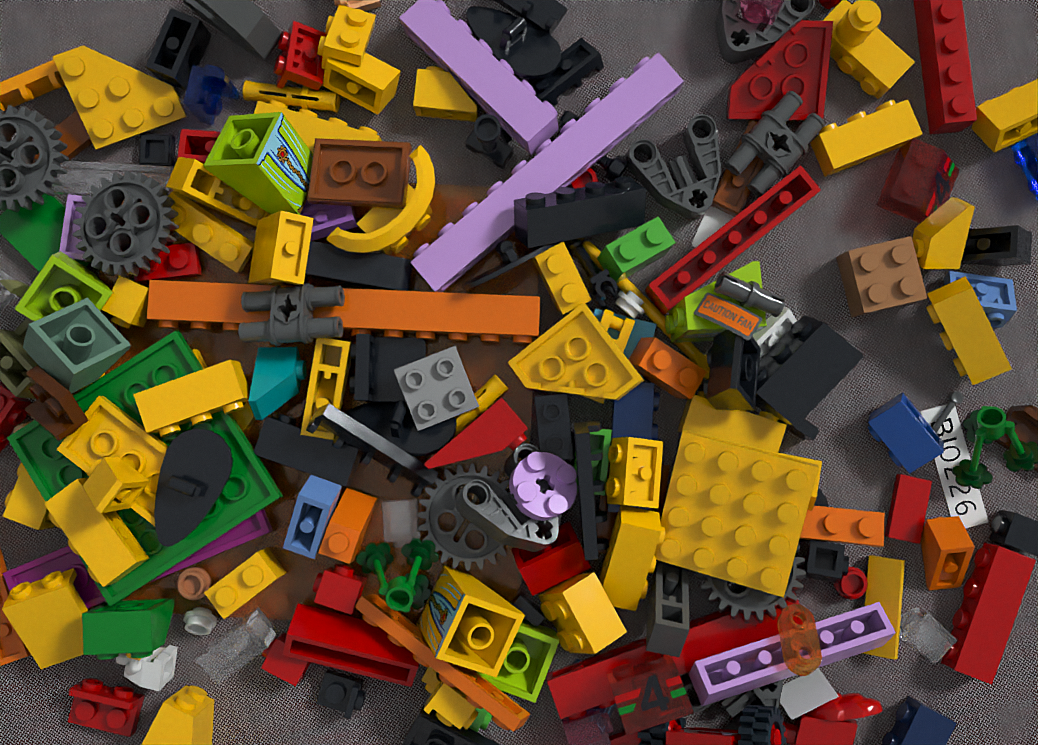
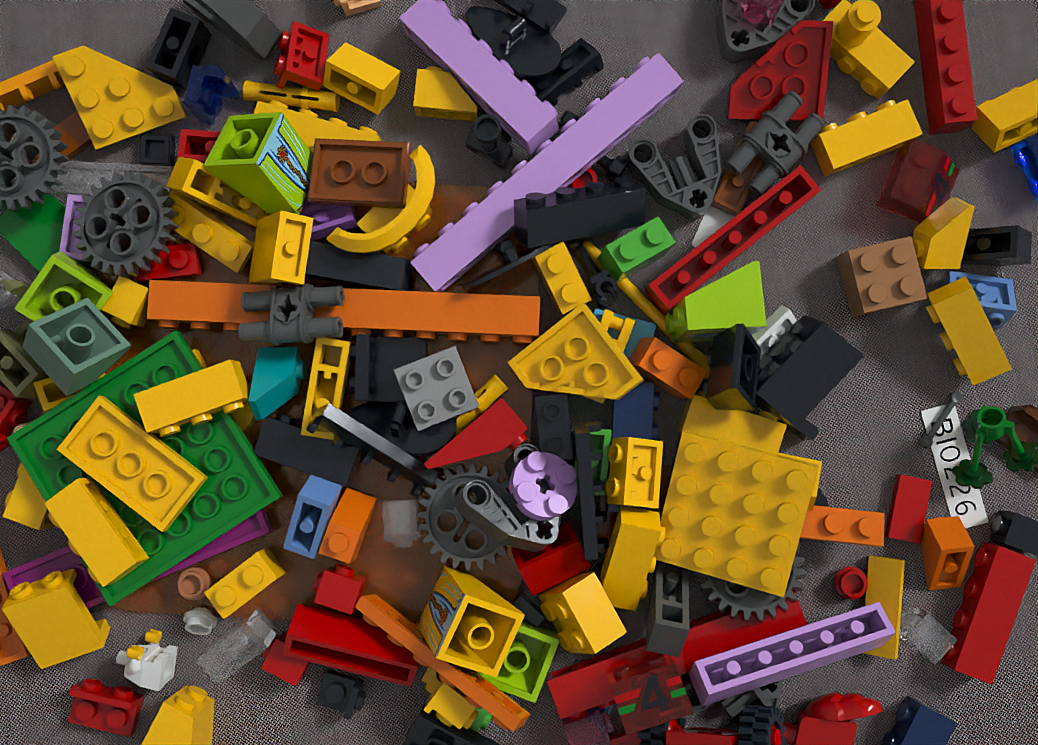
reddish brown bracket [25,365,89,441] -> none
green slope [82,598,175,660] -> none
yellow slope [83,457,150,513] -> none
black shield [154,428,233,547] -> none
yellow bracket [317,4,376,69] -> none
dark green plant [356,538,439,613] -> none
white plate [615,290,645,319] -> none
sticker [694,293,762,340] -> none
dark grey pin [714,272,785,317] -> none
clear orange plate [777,604,822,676] -> none
white sticker [780,668,839,719] -> none
black brick [805,540,849,583] -> none
blue brick [868,392,944,474] -> none

